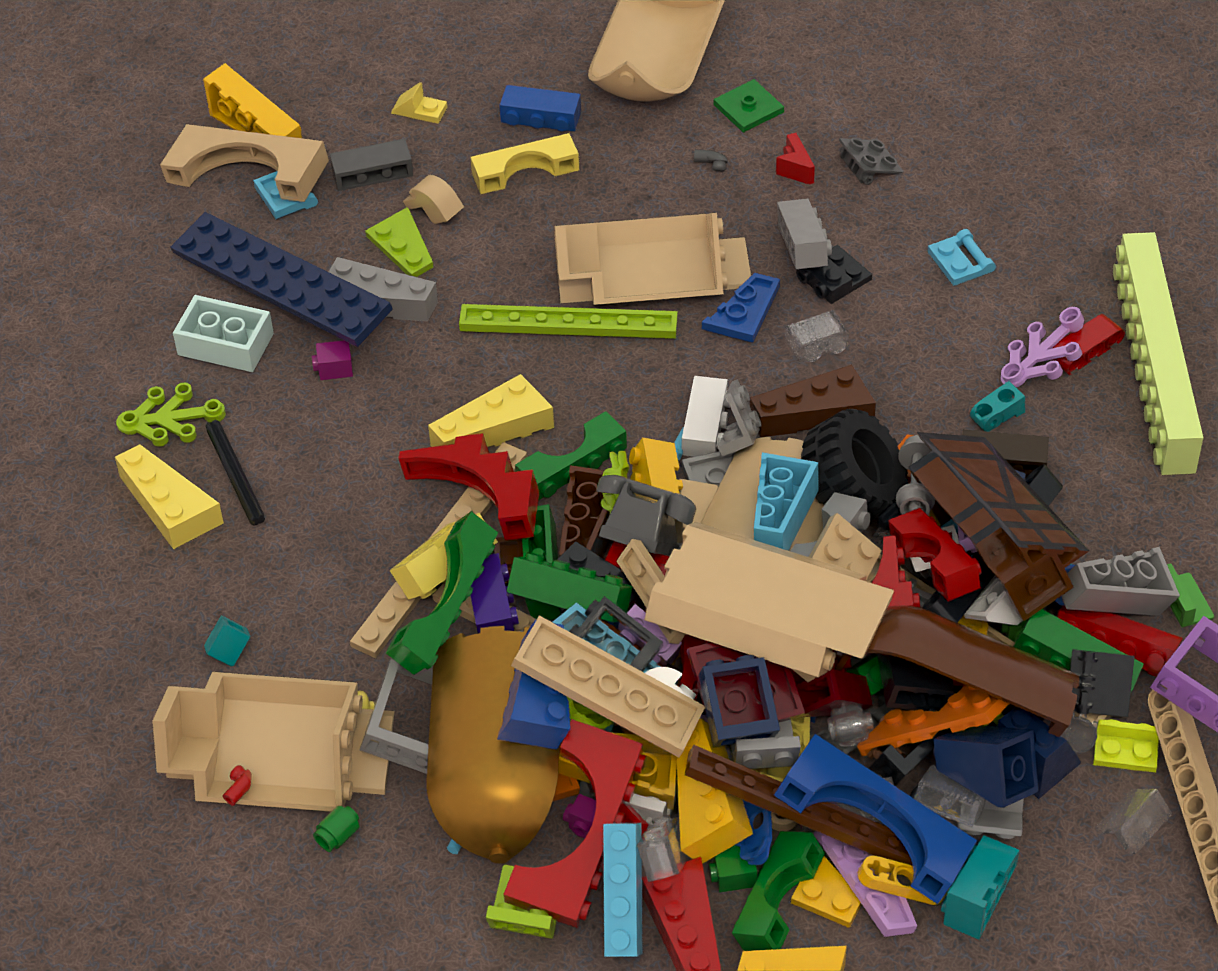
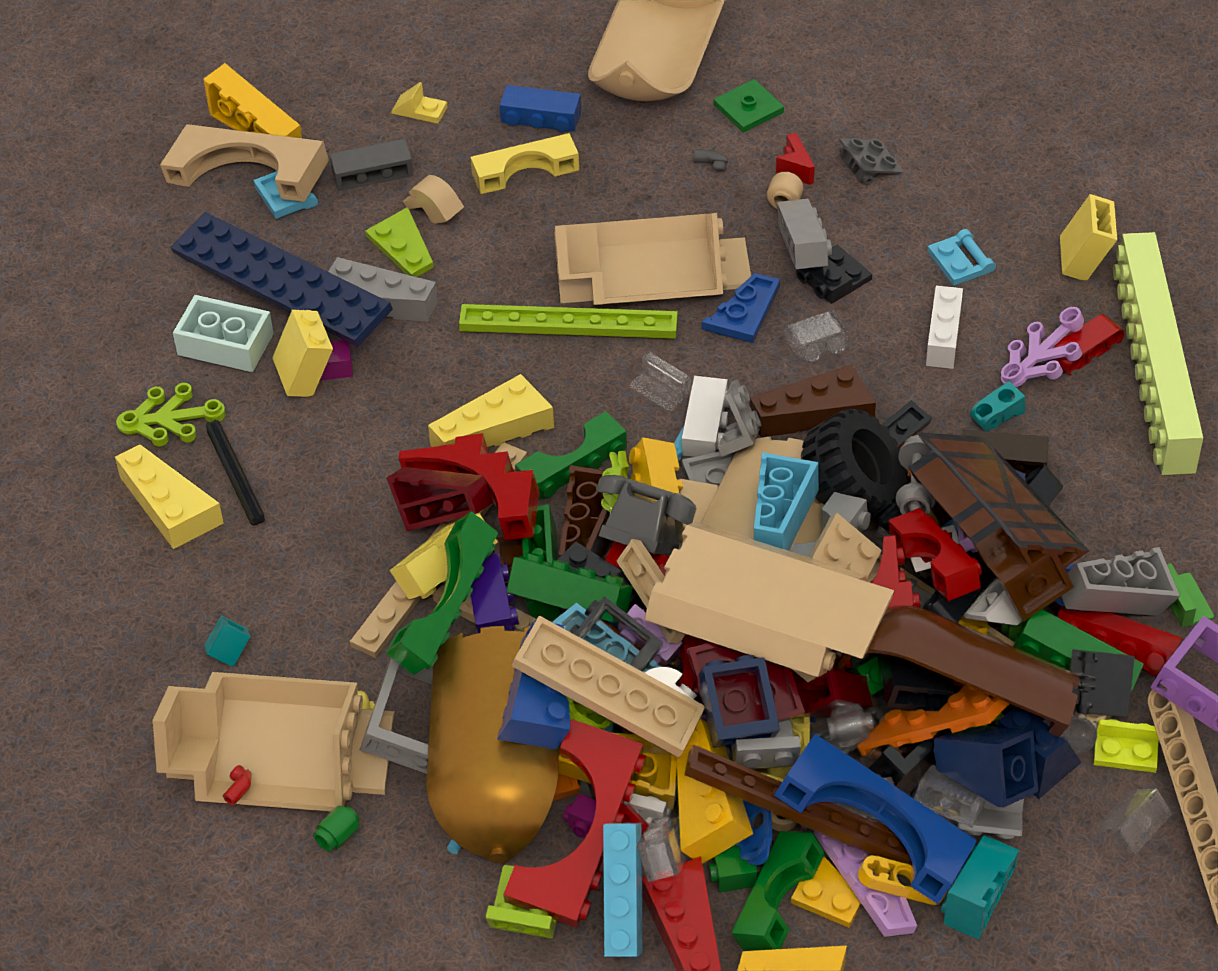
none -> light yellow brick [272,310,333,397]
none -> dark red wedge [387,467,493,531]
none -> clear panel [629,351,691,413]
none -> tan head [767,172,803,209]
none -> black panel [881,400,932,449]
none -> white brick [926,286,963,369]
none -> light yellow brick [1060,194,1117,280]

